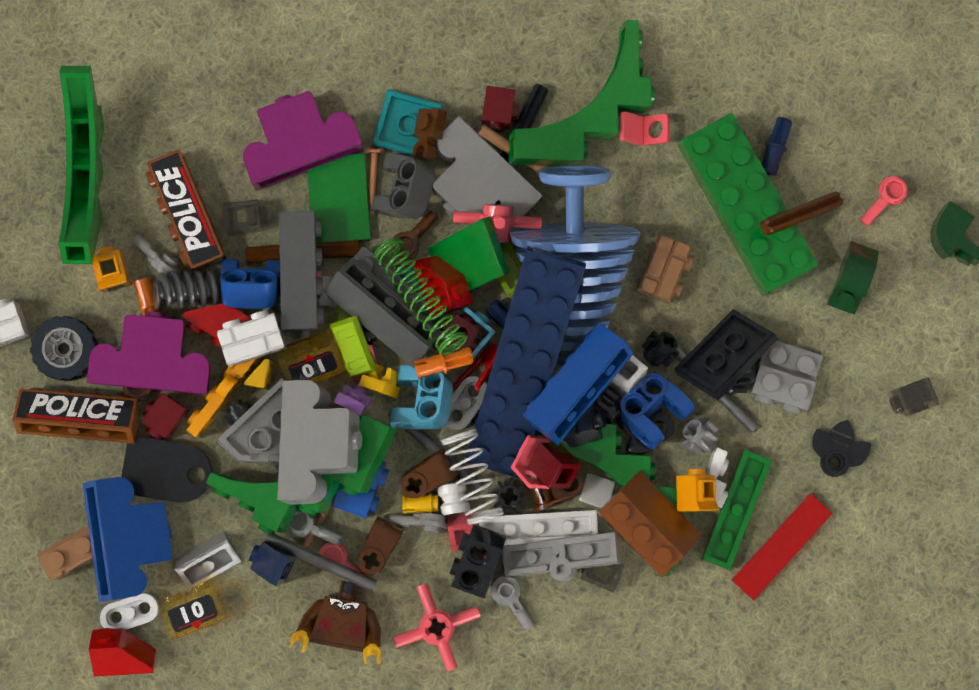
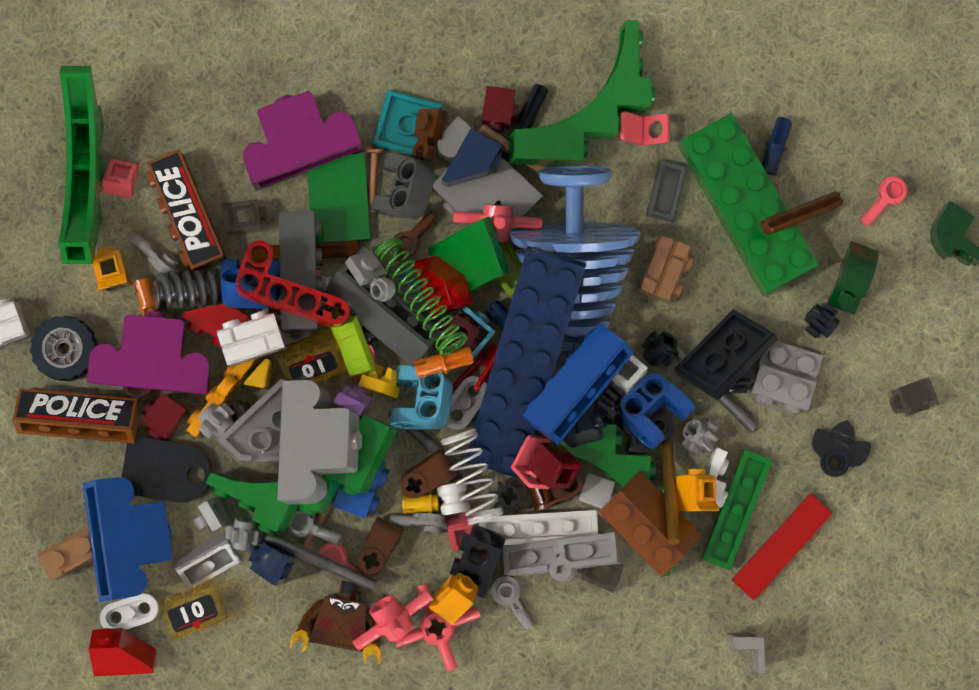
none -> coral slope [103,158,139,198]
none -> light grey tile [193,496,234,532]
none -> light grey gear [198,403,235,439]
none -> light grey gear [225,515,263,551]
none -> red beam [235,240,350,328]
none -> light grey plate [345,251,395,302]
none -> coral bar [352,591,433,651]
none -> light orange window [429,572,479,625]
none -> dark blue slope [442,129,504,187]
none -> dark grey tile [646,159,688,223]
none -> pearl gold bar [661,439,680,545]
none -> light grey panel [727,633,765,673]
none -> black gear [803,303,840,338]

